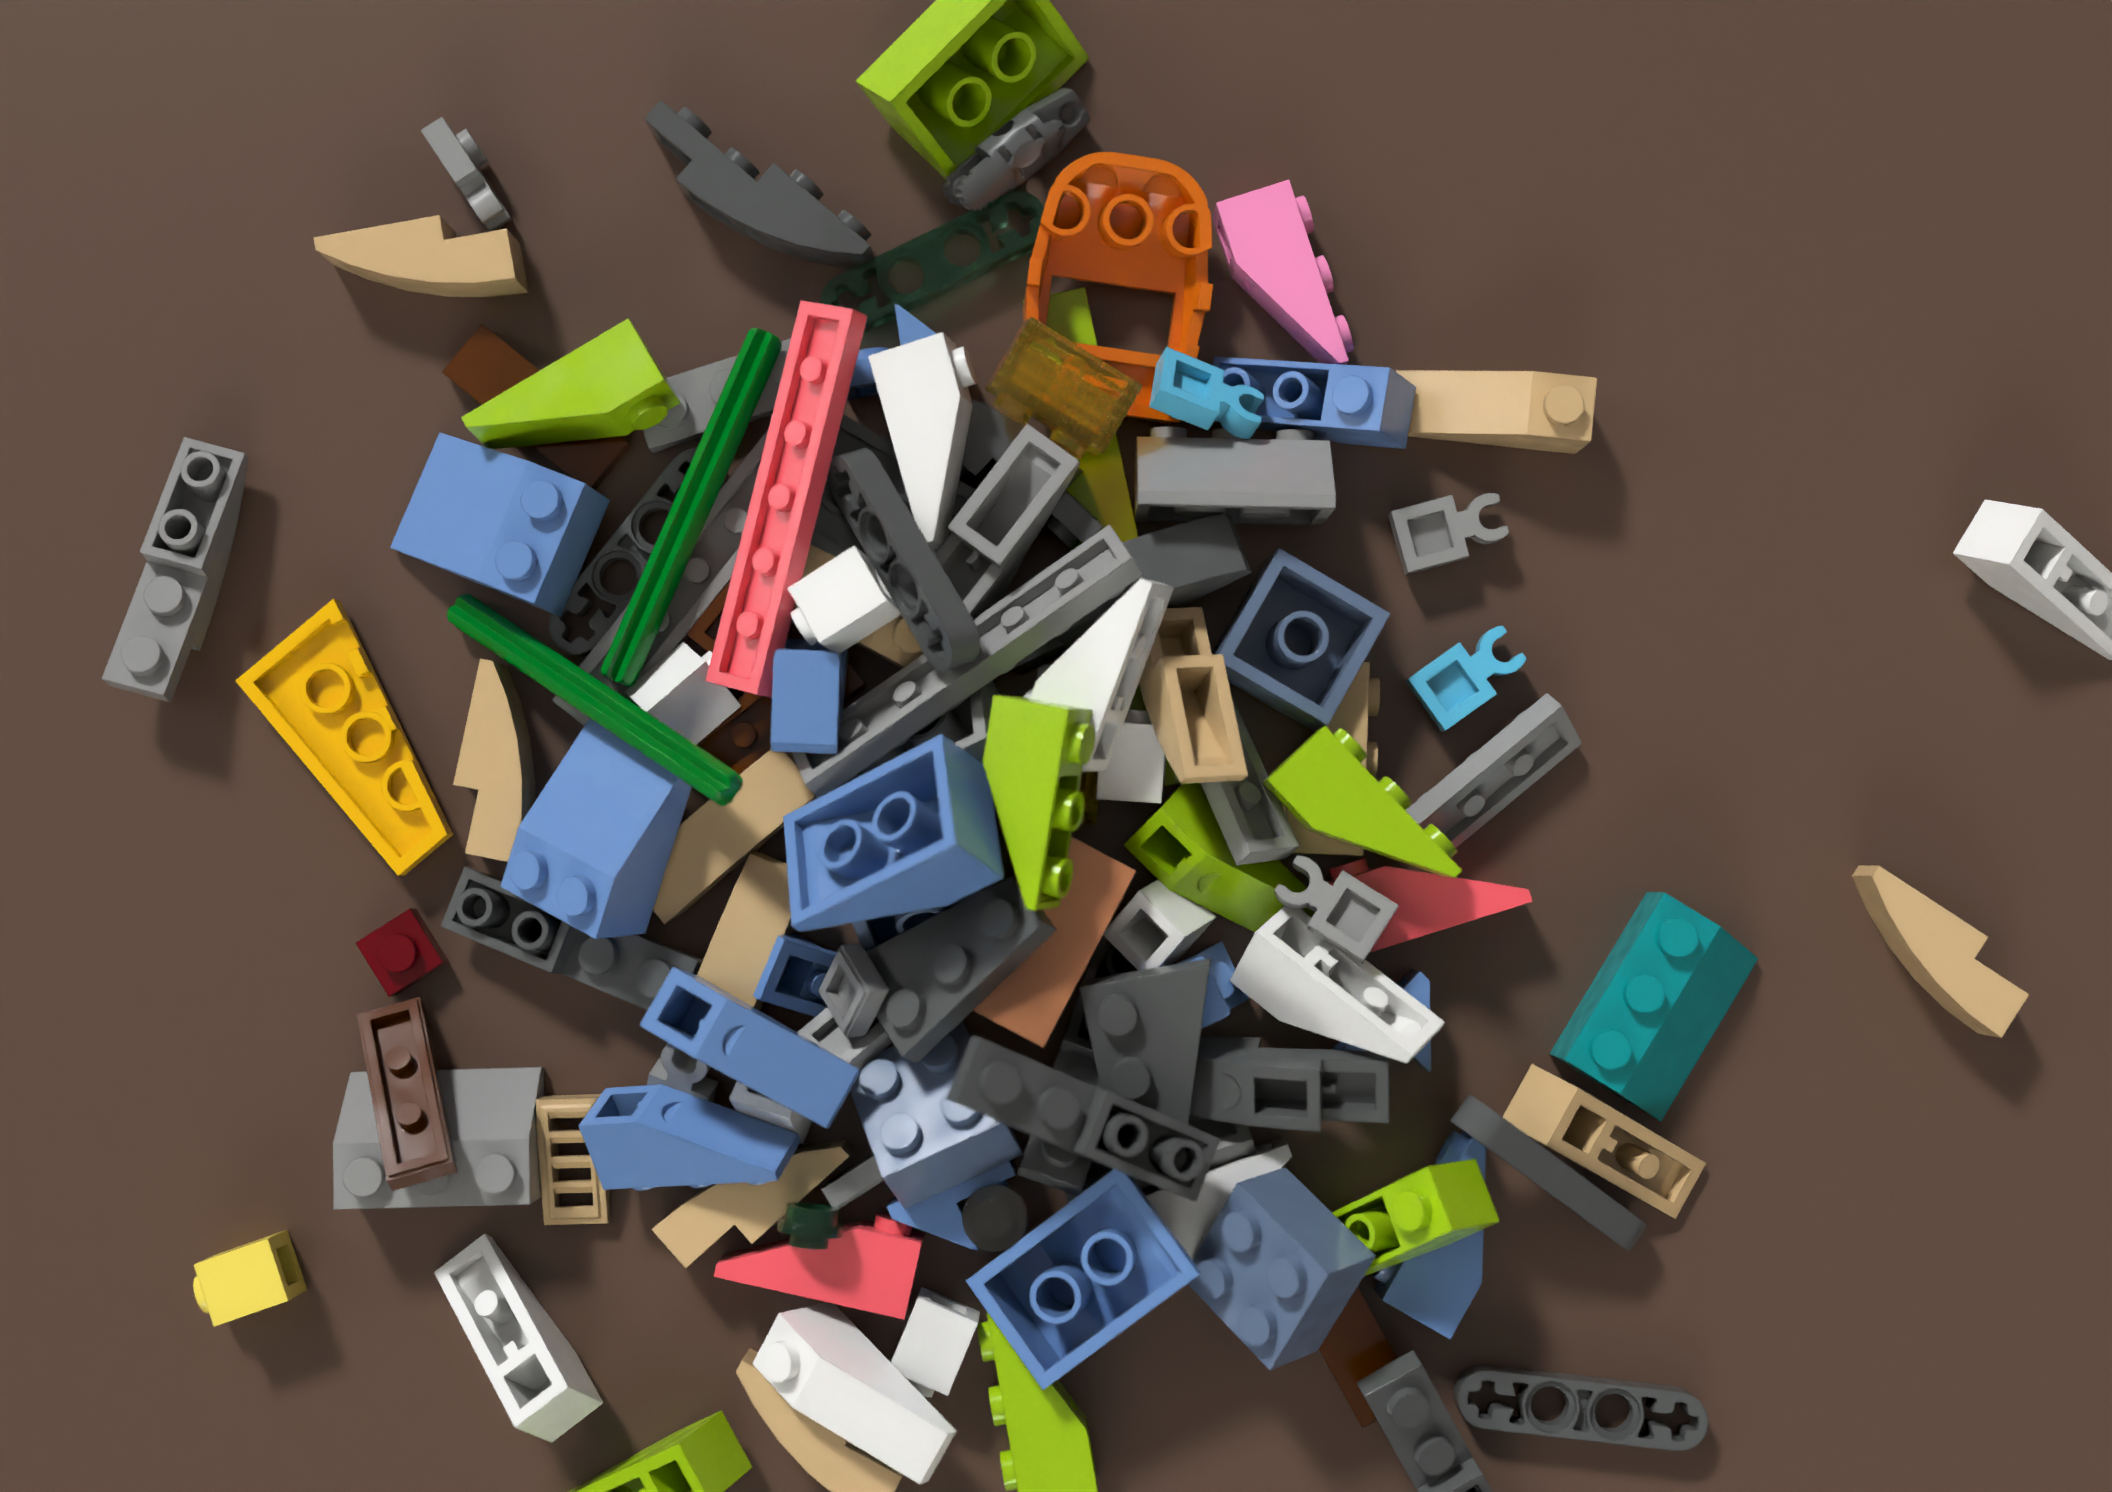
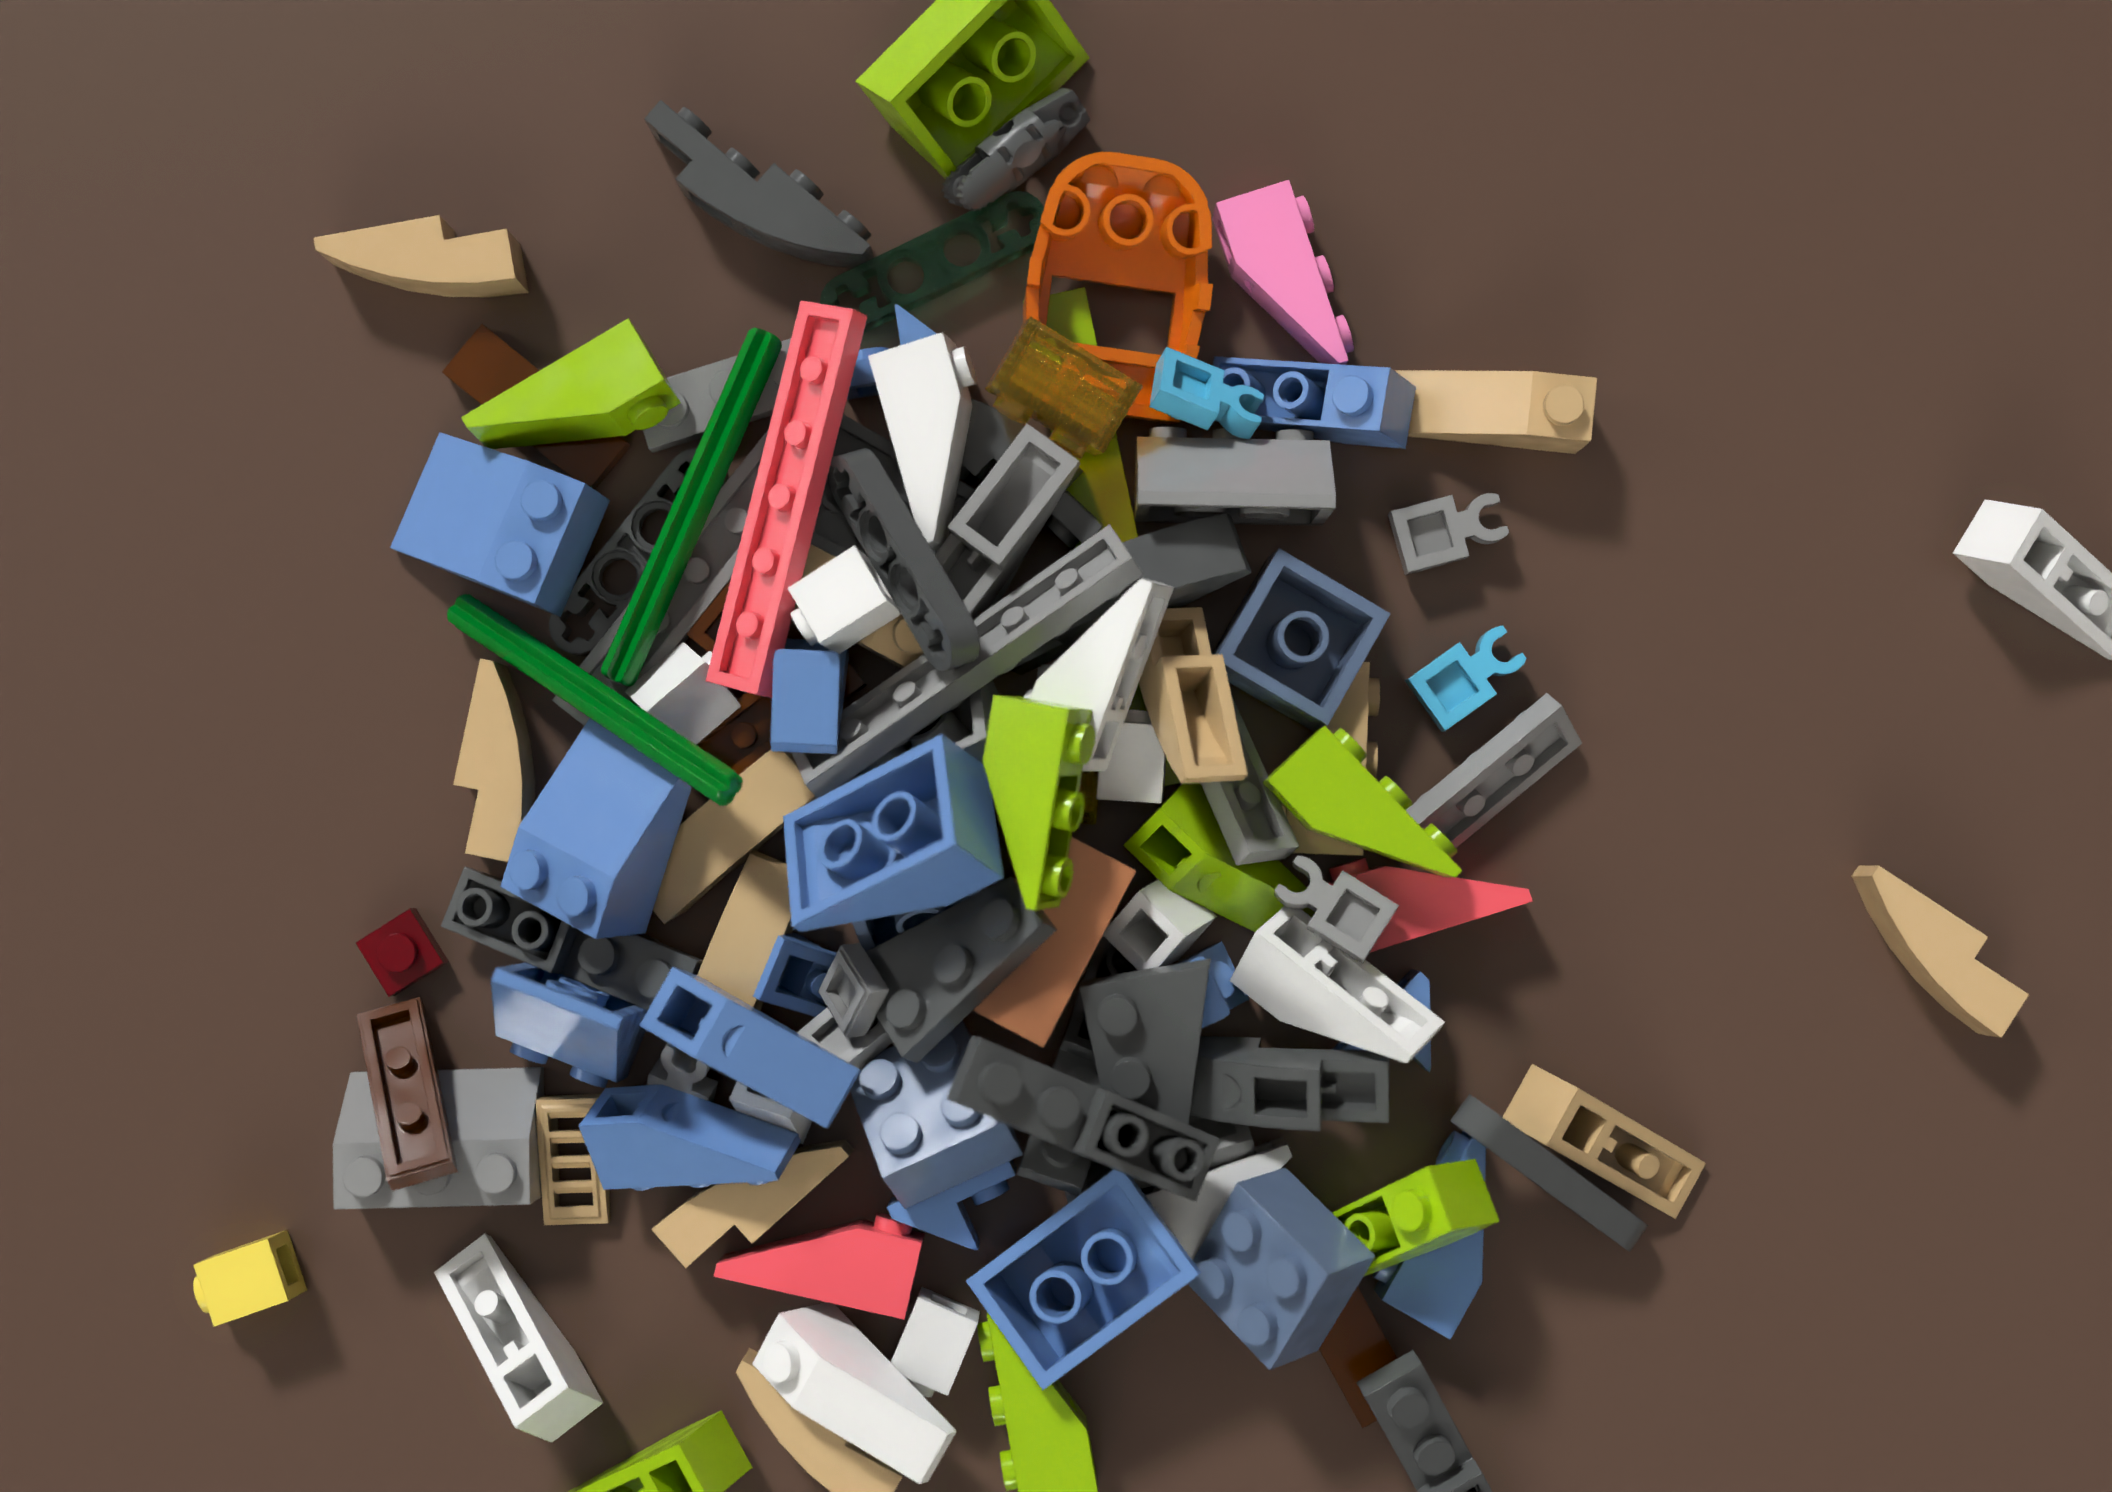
light grey slope [102,437,248,703] -> none
yellow wing [235,598,453,876] -> none
light grey plate [421,117,512,231] -> none
clear green plate [777,1202,844,1249] -> none
light grey tile [821,1152,883,1209] -> none
clear smoke plate [962,1184,1029,1252] -> none
dark grey beam [1453,1364,1709,1451] -> none
teal slope [1549,892,1759,1122] -> none
none -> medium blue slope [491,963,648,1088]

